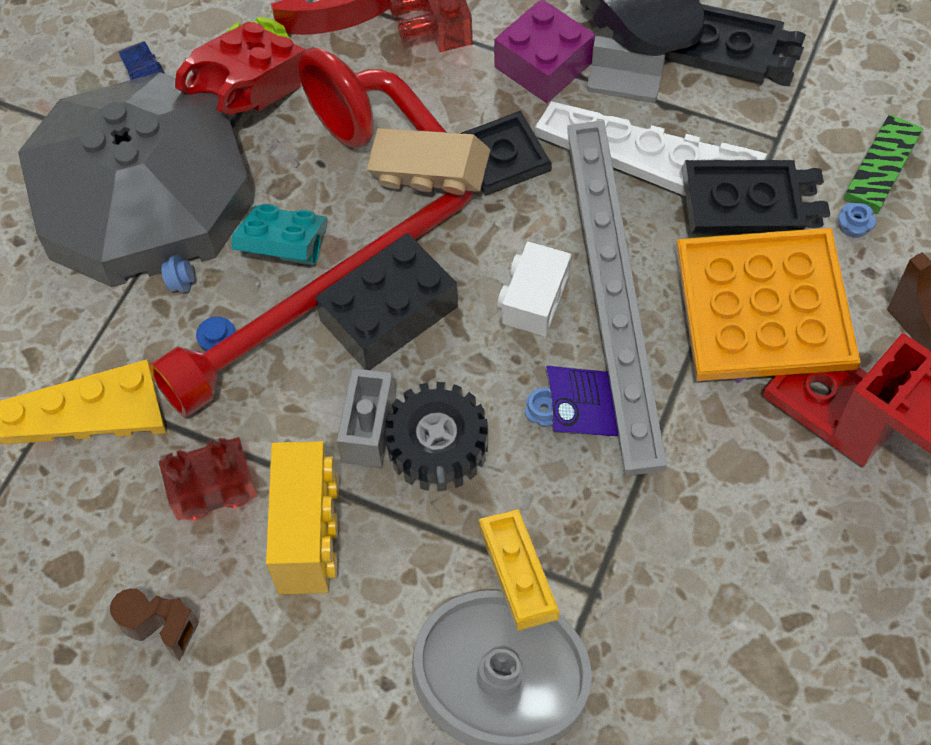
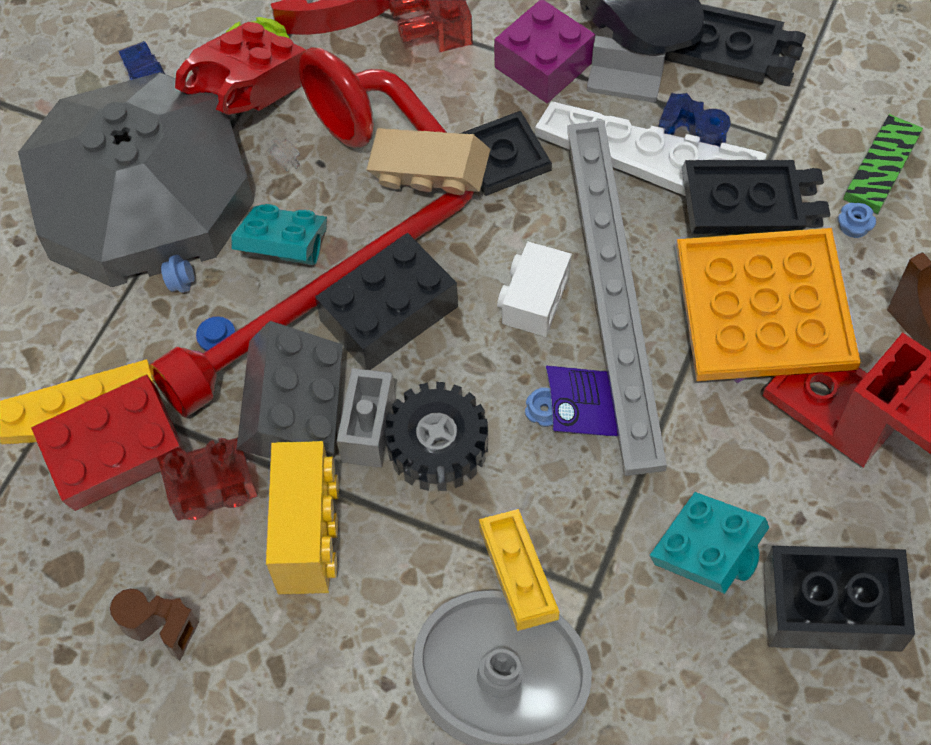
none -> red brick [31,374,188,511]
none -> dark grey brick [236,321,343,459]
none -> teal plate [650,492,770,594]
none -> clear blue leg [658,93,731,147]
none -> black brick [764,546,915,652]

